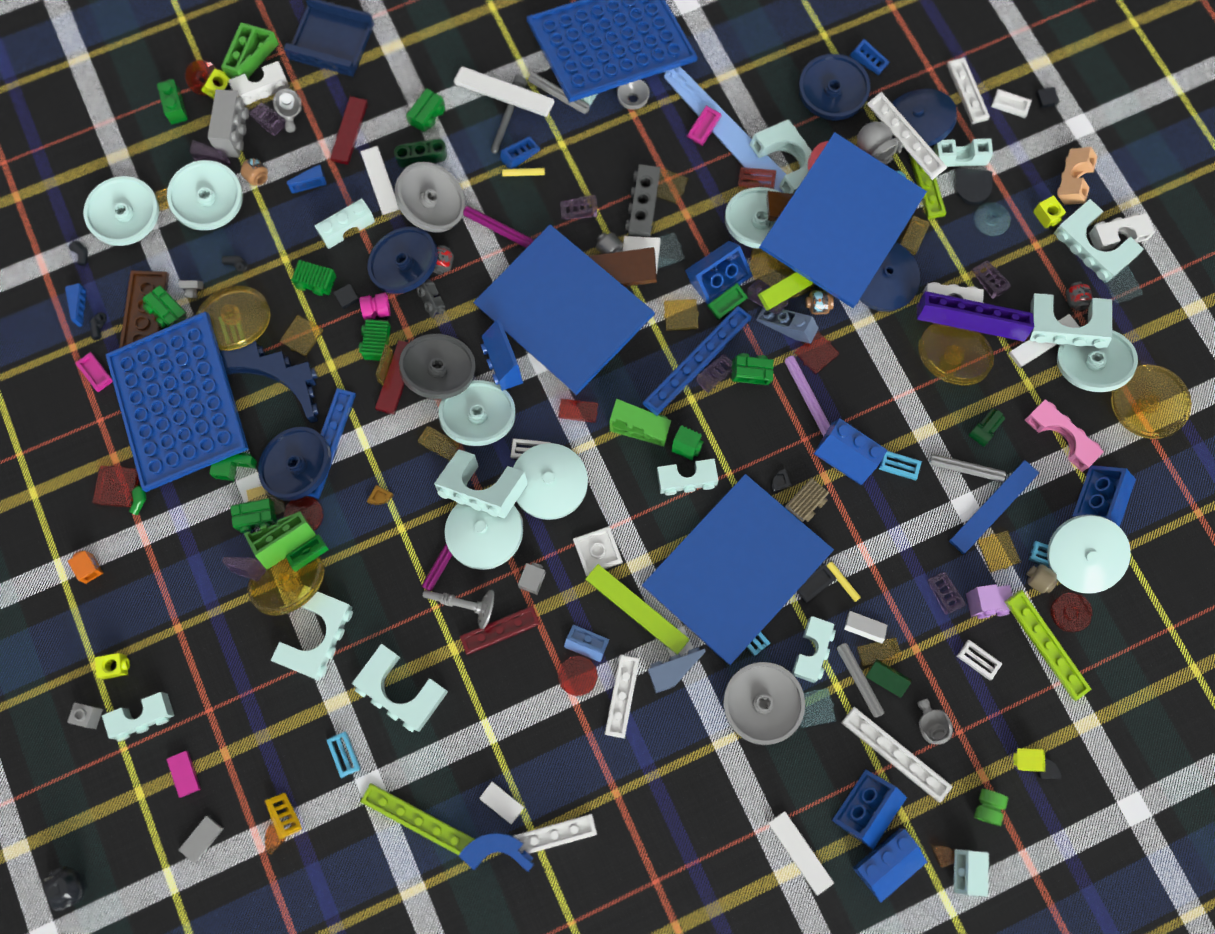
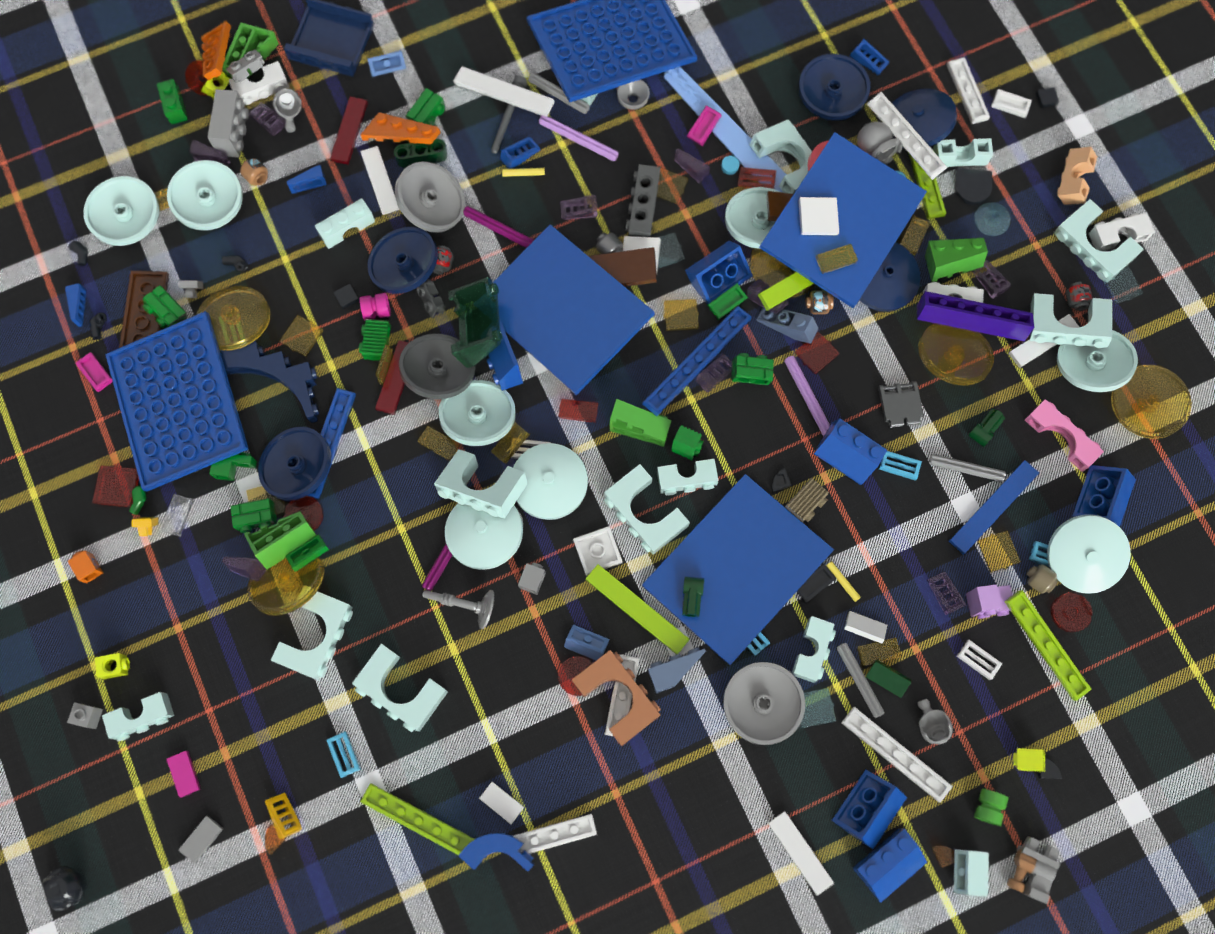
green brick [291,260,336,296] -> none
pearl gold tile [366,485,394,505] -> none
dark red tile [459,606,540,655] -> none
neon yellow brick [1033,195,1066,229] -> none
none -> yellow tile [132,517,158,536]
none -> clear plate [160,494,194,537]
none -> orange wing [201,21,231,81]
none -> light grey hinge [226,50,265,82]
none -> orange wing [361,112,440,144]
none -> medium blue slope [368,51,406,77]
none -> clear green windscreen [448,277,503,368]
none -> clear yellow tile [491,422,530,464]
none -> lavender axle [539,116,619,161]
none -> nougat arch [572,650,661,747]
none -> light aqua arch [604,464,690,555]
none -> clear purple slope [675,148,710,183]
none -> dark green piece [682,577,704,617]
none -> medium azure tile [721,156,740,175]
none -> white tile [799,197,839,235]
none -> clear yellow tile [816,244,858,274]
none -> dark grey plate [878,381,924,428]
none -> bright green wedge [925,238,988,282]
none -> light grey hips [1007,837,1060,904]

